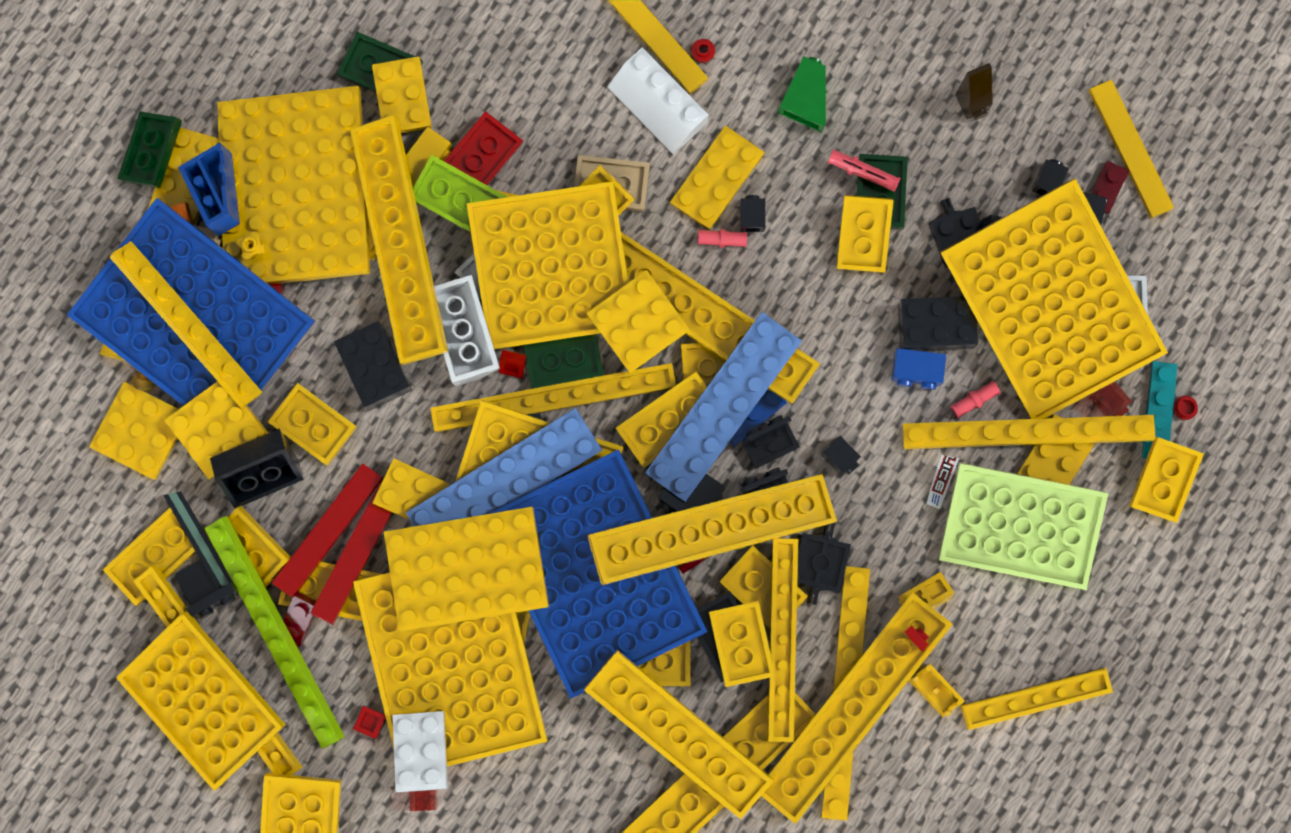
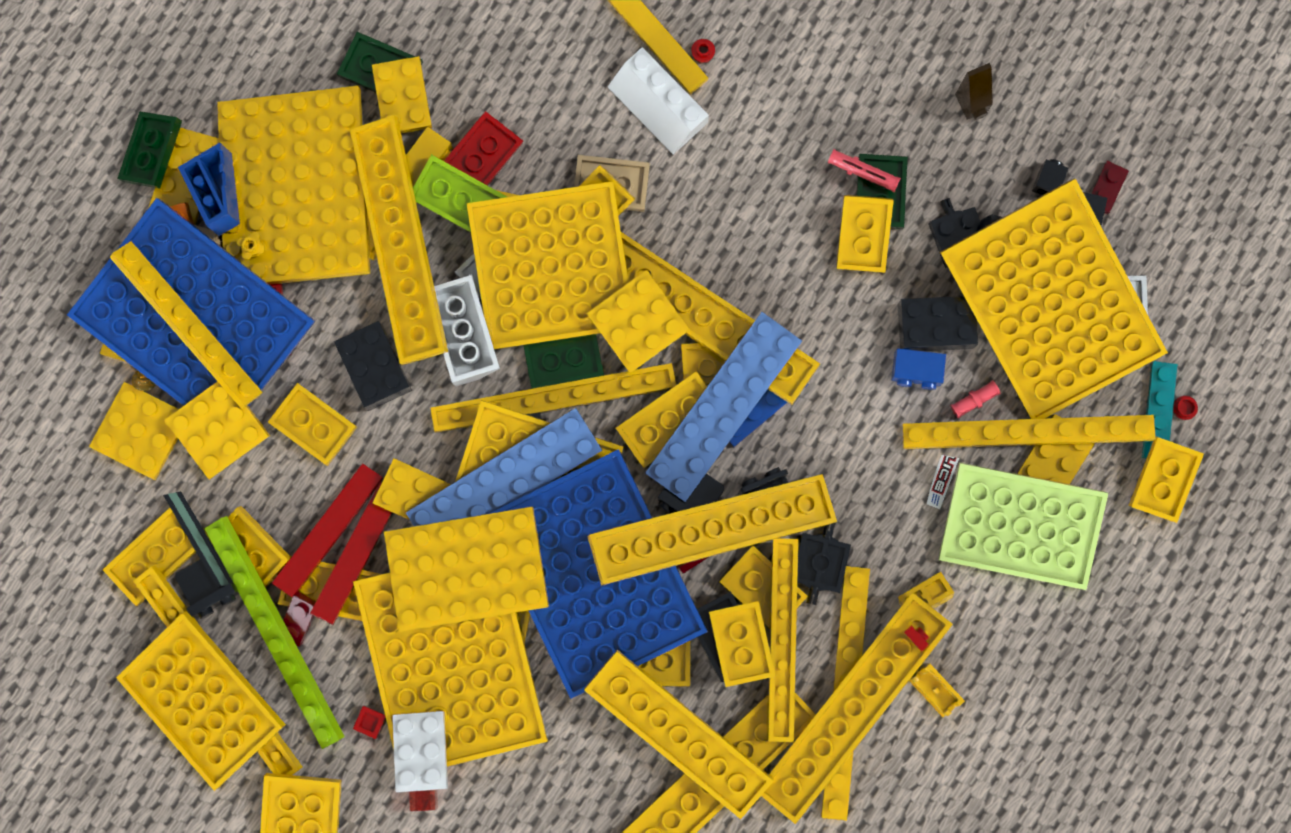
black brick [210,428,304,509] -> none
red plate [499,350,527,379] -> none
yellow plate [670,125,765,230] -> none
coral pin [697,229,747,248] -> none
black brick [740,195,766,232] -> none
black bracket [742,415,800,470] -> none
green slope [778,56,826,133] -> none
black brick [821,436,861,476] -> none
yellow tile [961,668,1113,730] -> none
yellow tile [1089,79,1174,219] -> none
clear red brick [1089,381,1132,416] -> none

